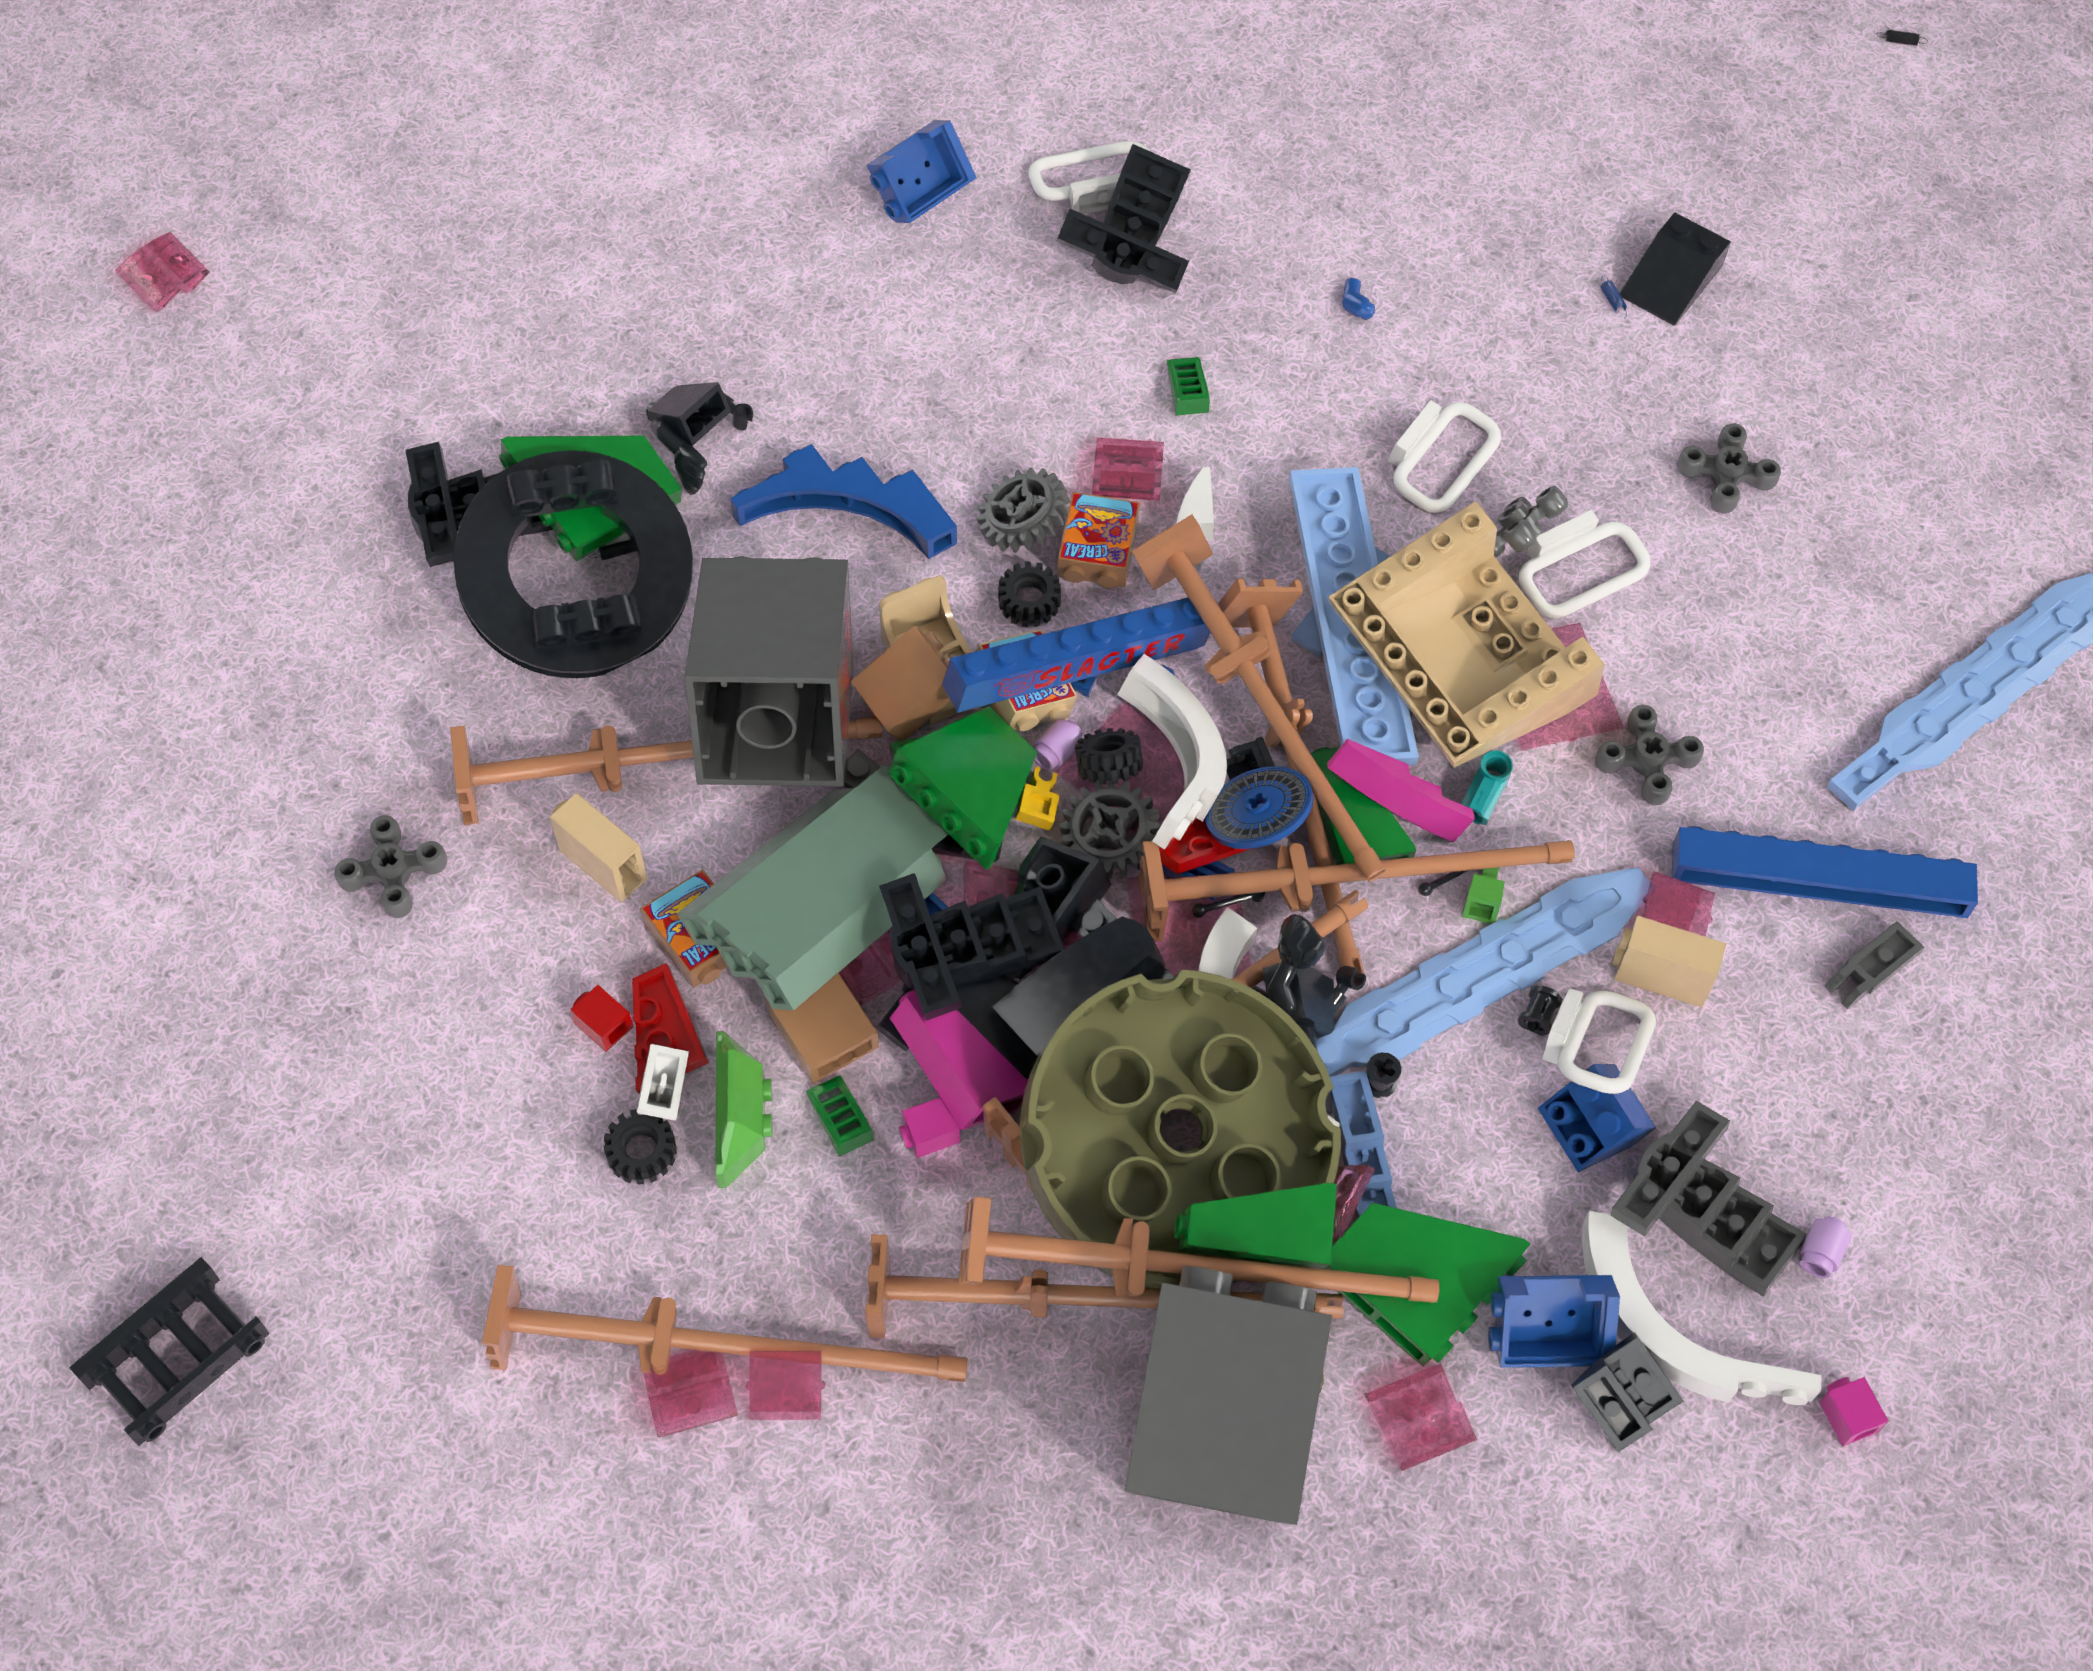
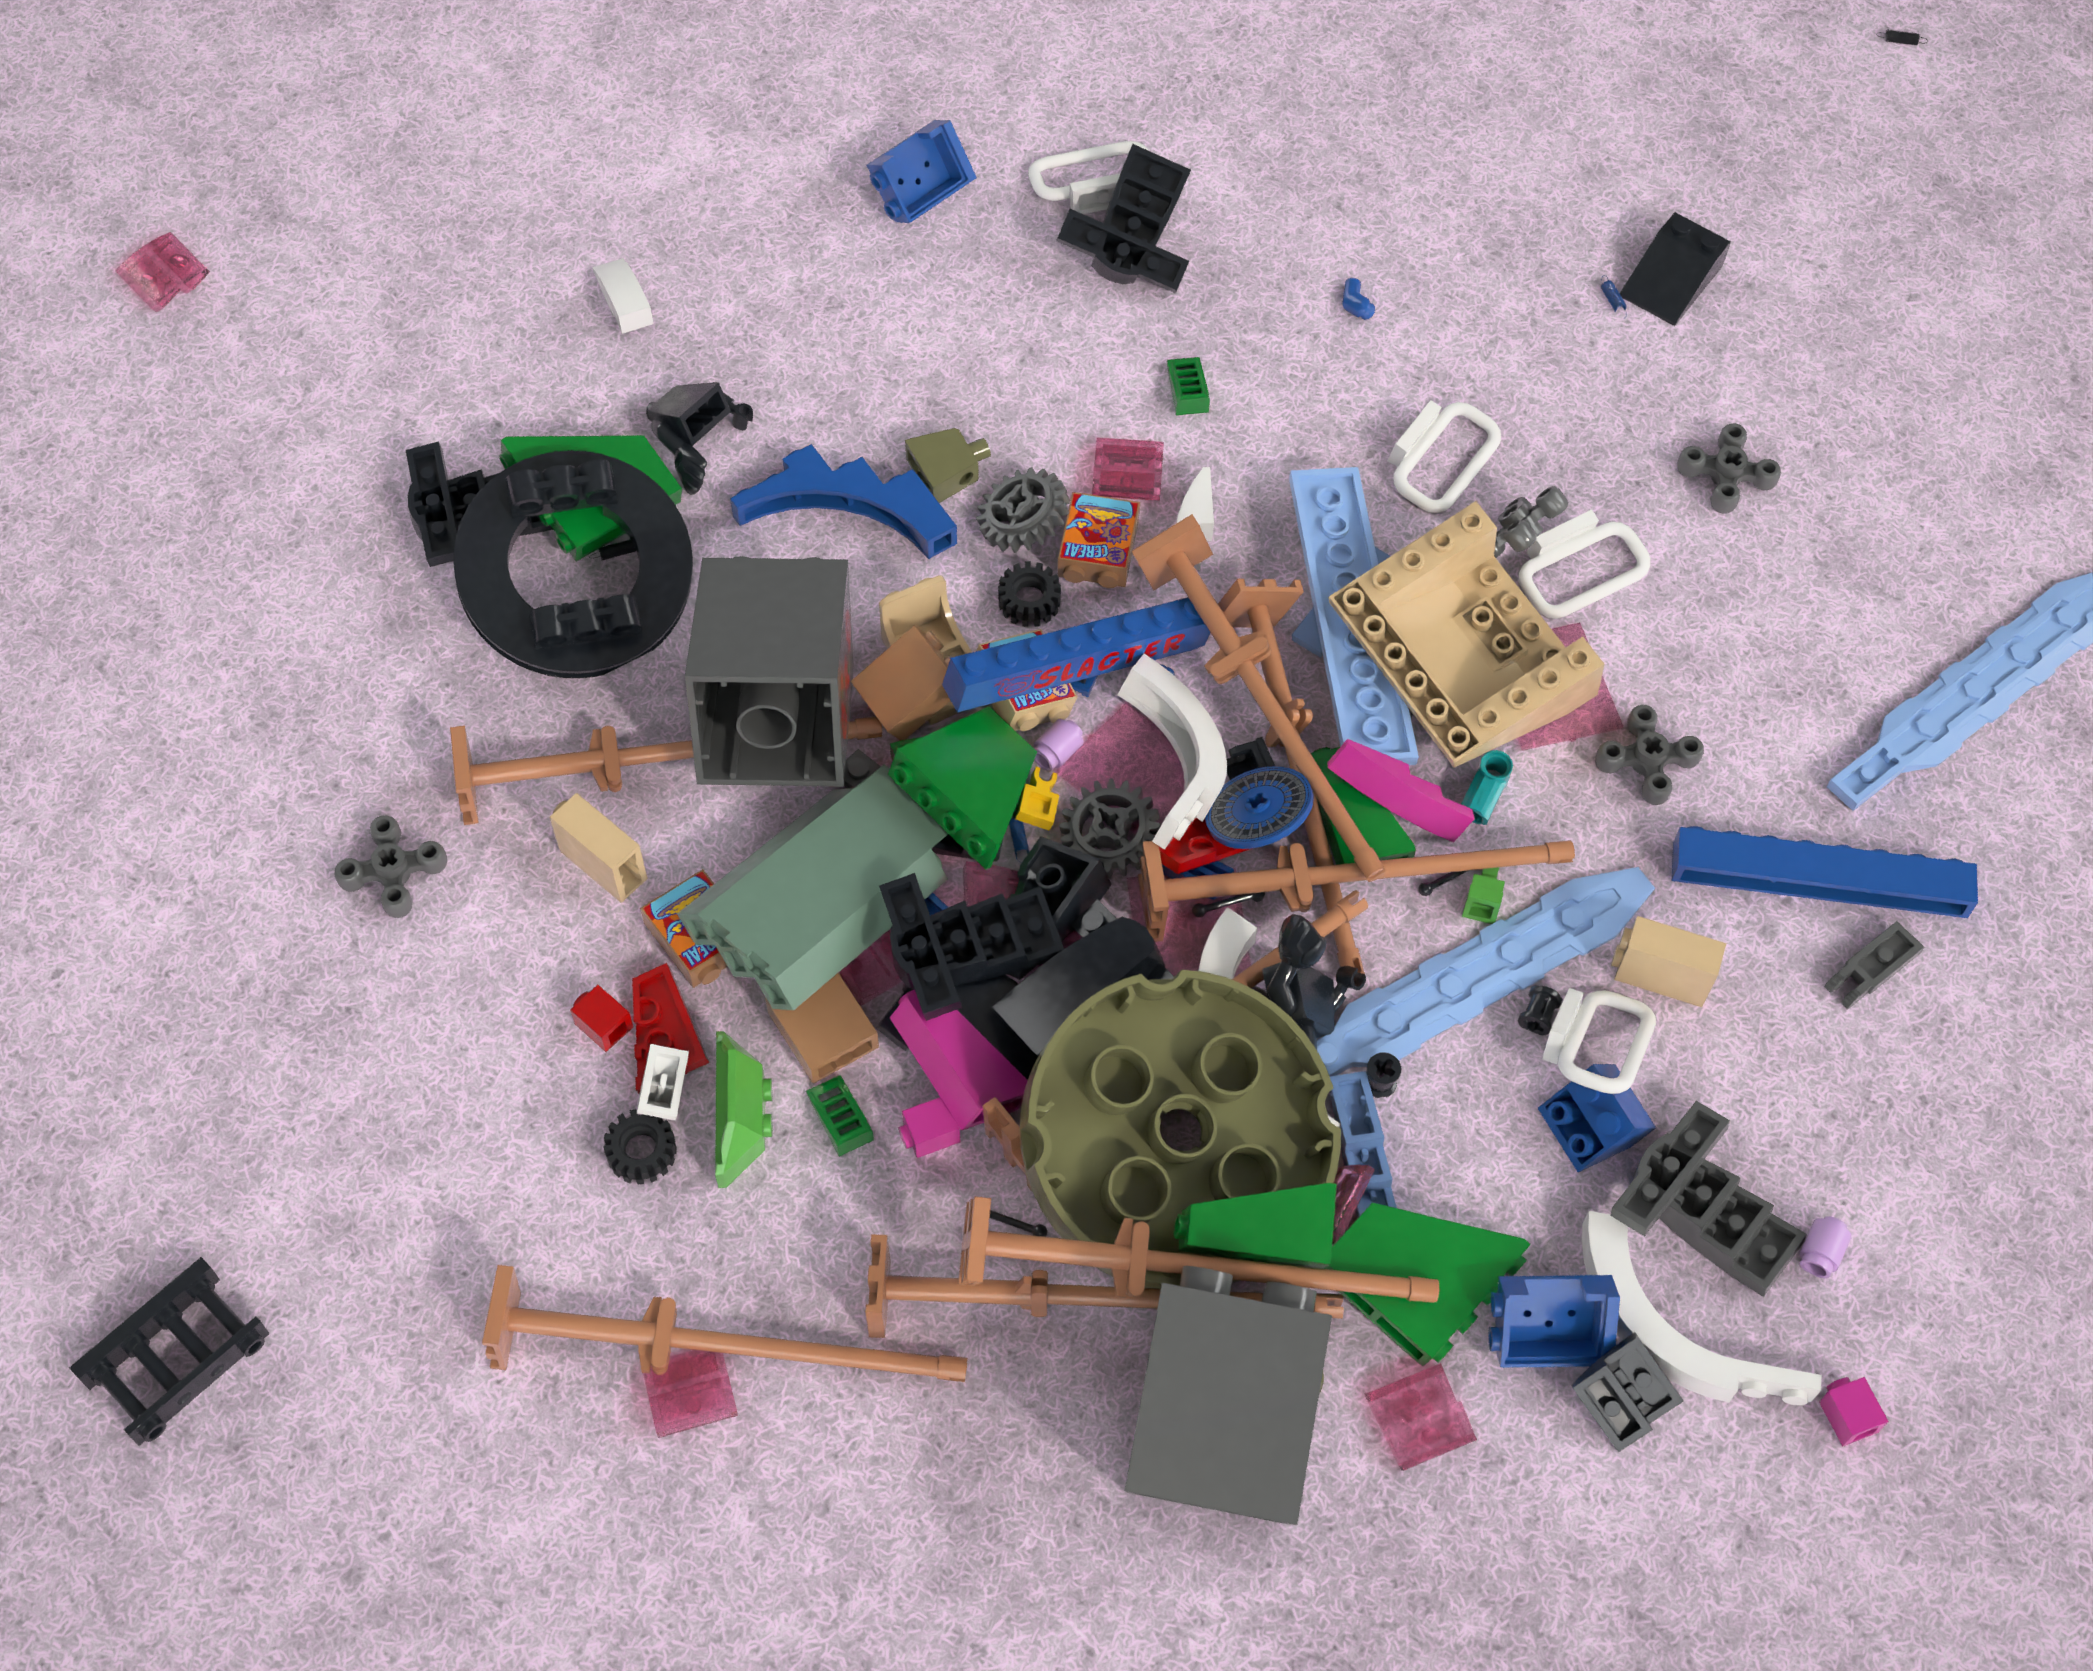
clear pink piece [745,1351,826,1420] -> none
black tyre [1075,728,1143,784] -> none
clear pink piece [1642,871,1715,937] -> none
none -> white slope [592,258,653,334]
none -> olive torso [905,428,991,503]
none -> black hinge [989,1210,1048,1237]
none -> blue piece [1009,811,1029,863]

